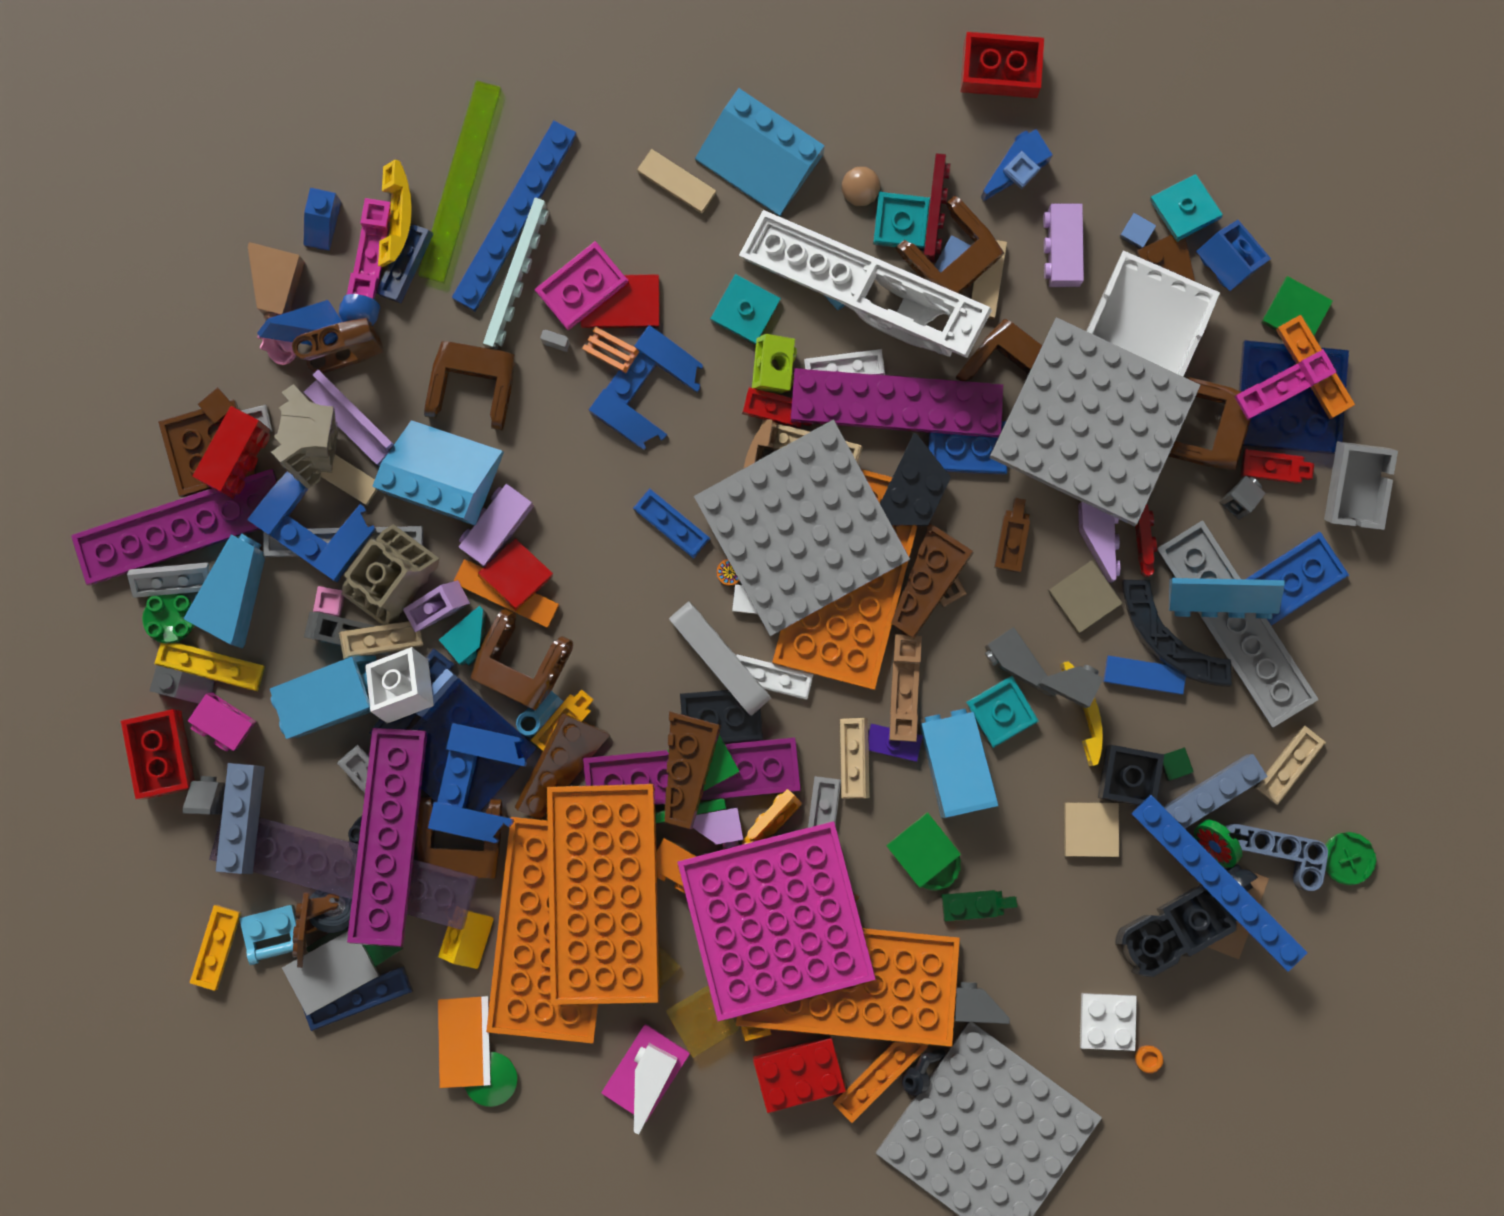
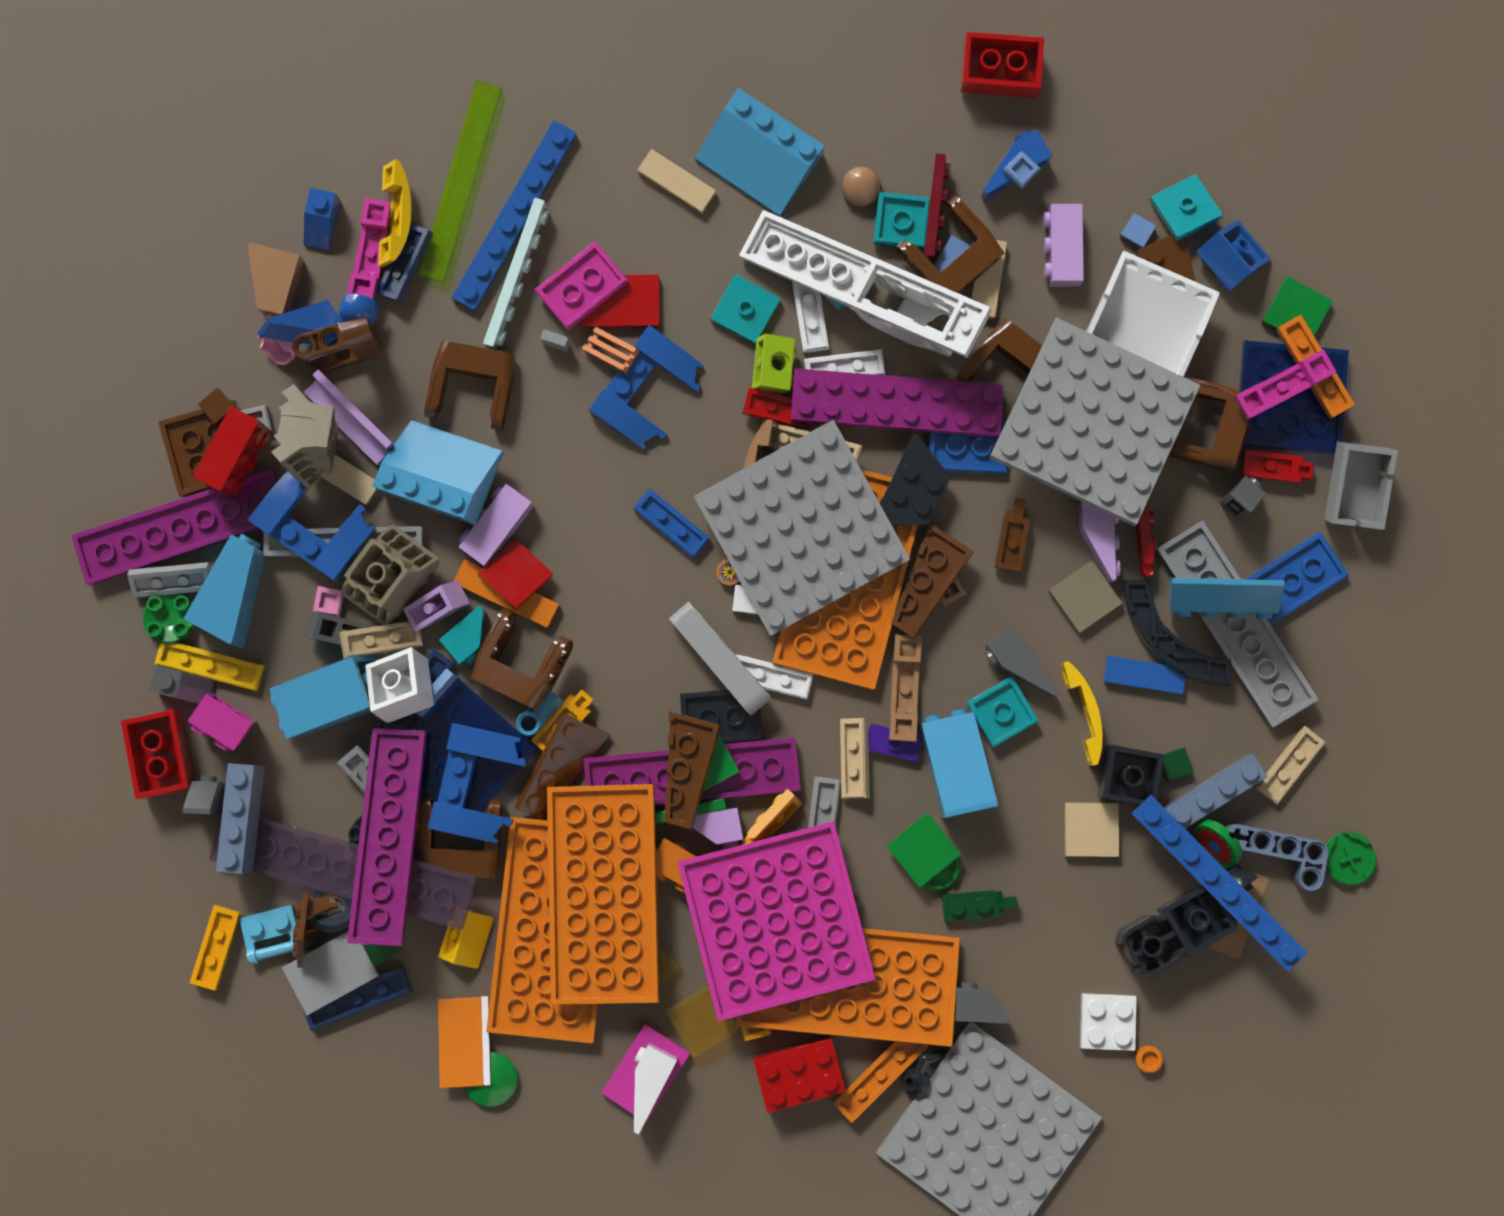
dark grey slope [1038,664,1103,708] -> none
none -> white tile [792,281,829,353]

